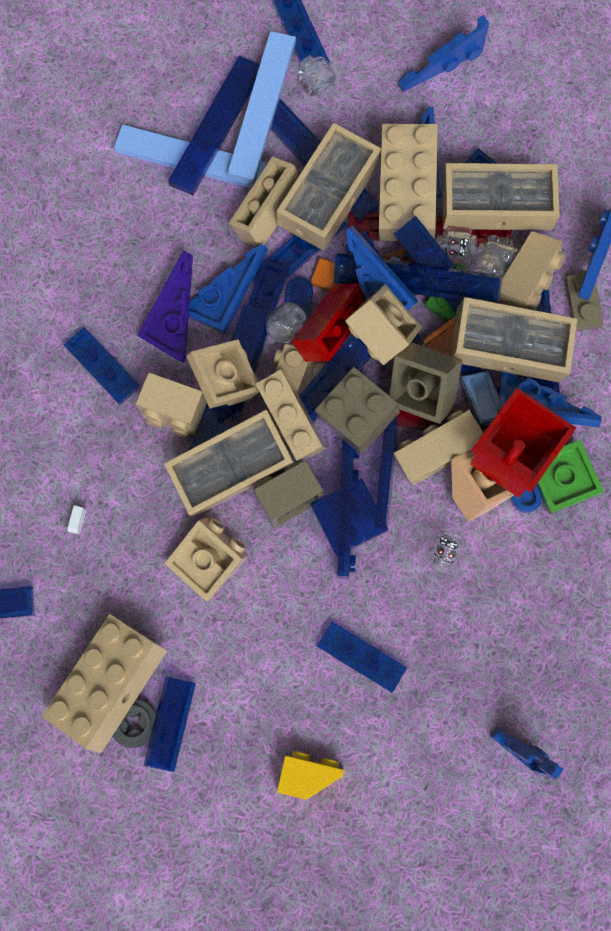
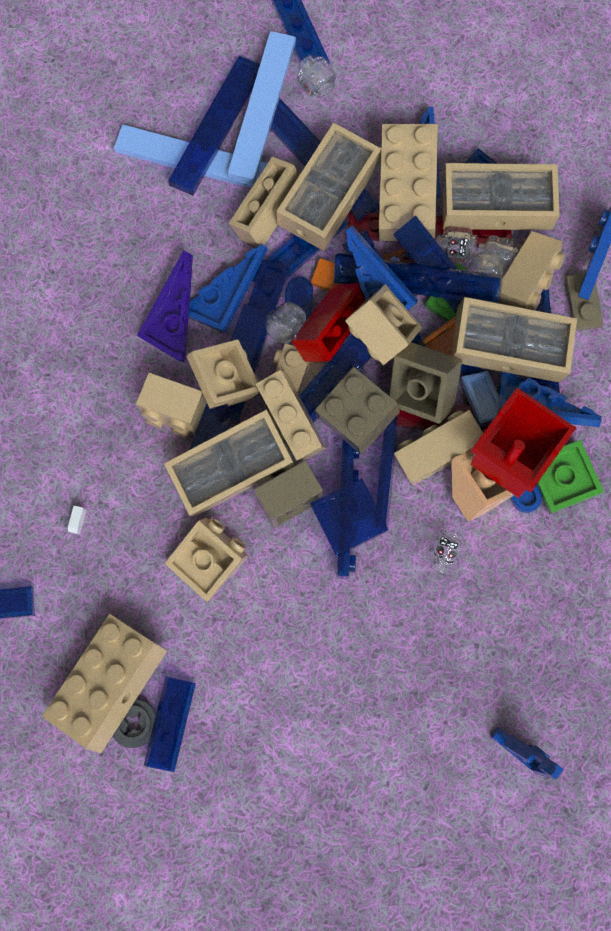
clear blue tile [64,327,140,405] -> none
yellow slope [277,751,344,800] -> none
clear blue tile [317,622,407,693] -> none
blue wing [398,15,489,92] -> none

